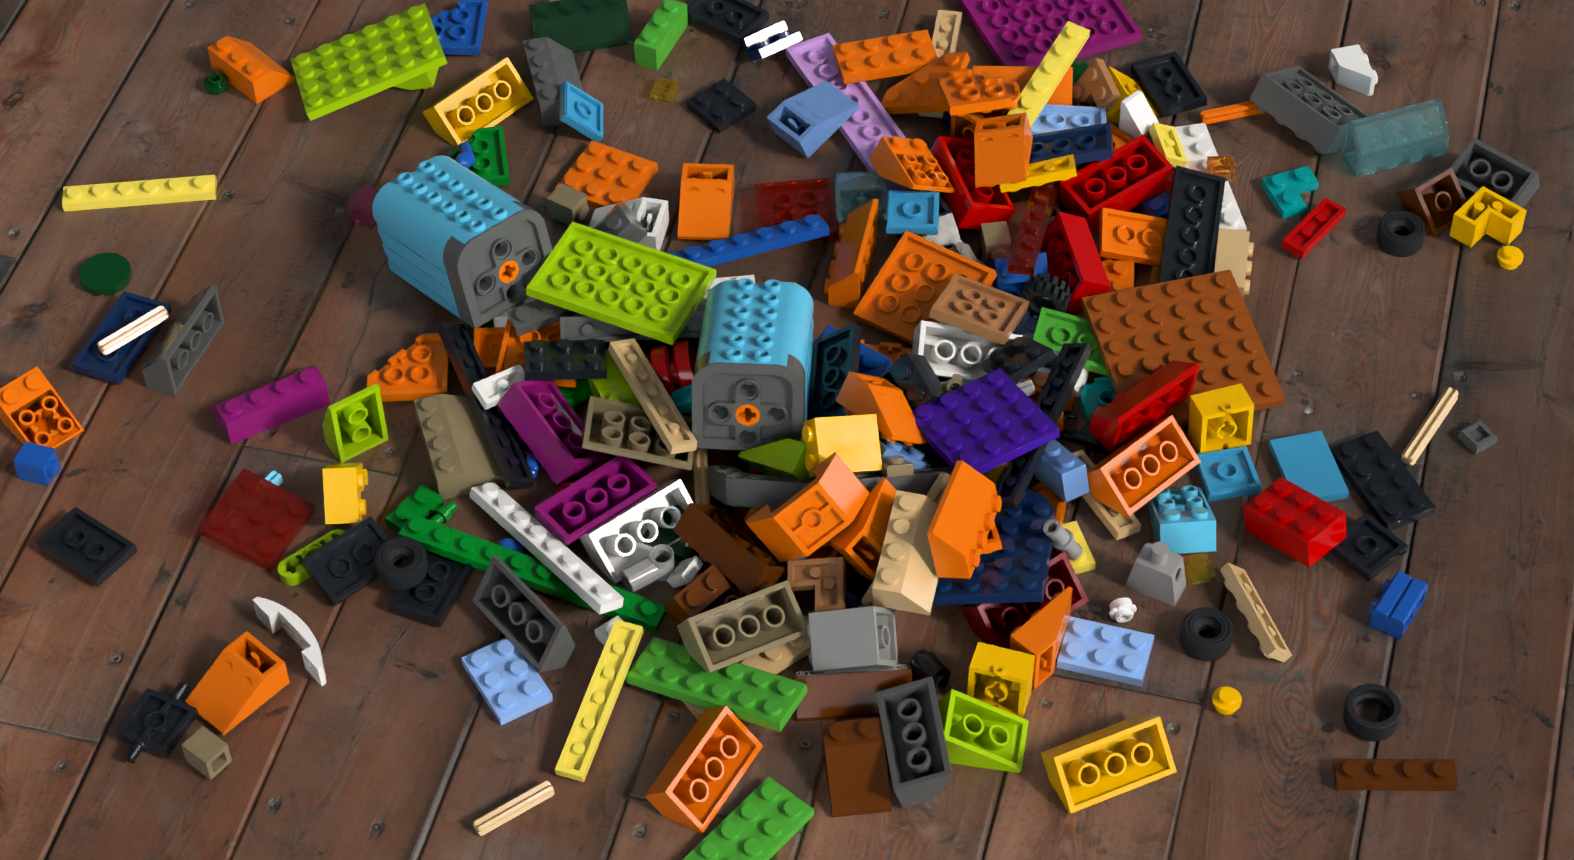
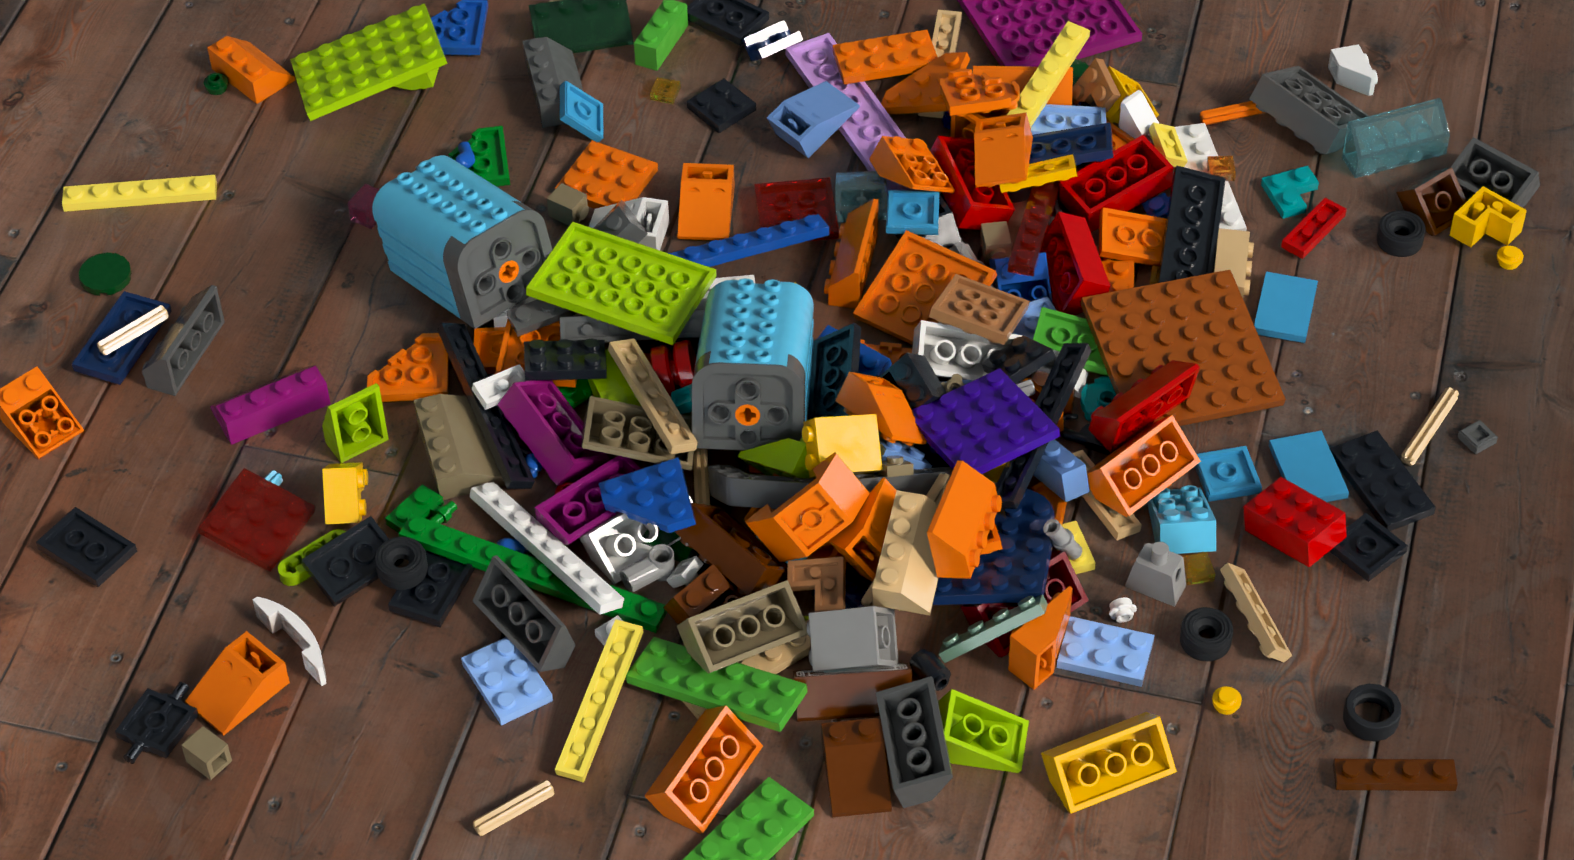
blue brick [13,441,61,486] -> none
yellow slope [422,57,534,147] -> none
yellow brick [967,642,1035,718] -> none
black tyre [1020,273,1071,320] -> none
black plate [1130,51,1208,118] -> none
yellow brick [1188,383,1254,454] -> none
blue brick [1368,571,1428,640] -> none
none -> blue plate [599,457,696,533]
none -> sand green plate [939,594,1048,663]
none -> dark azure tile [1254,272,1318,343]

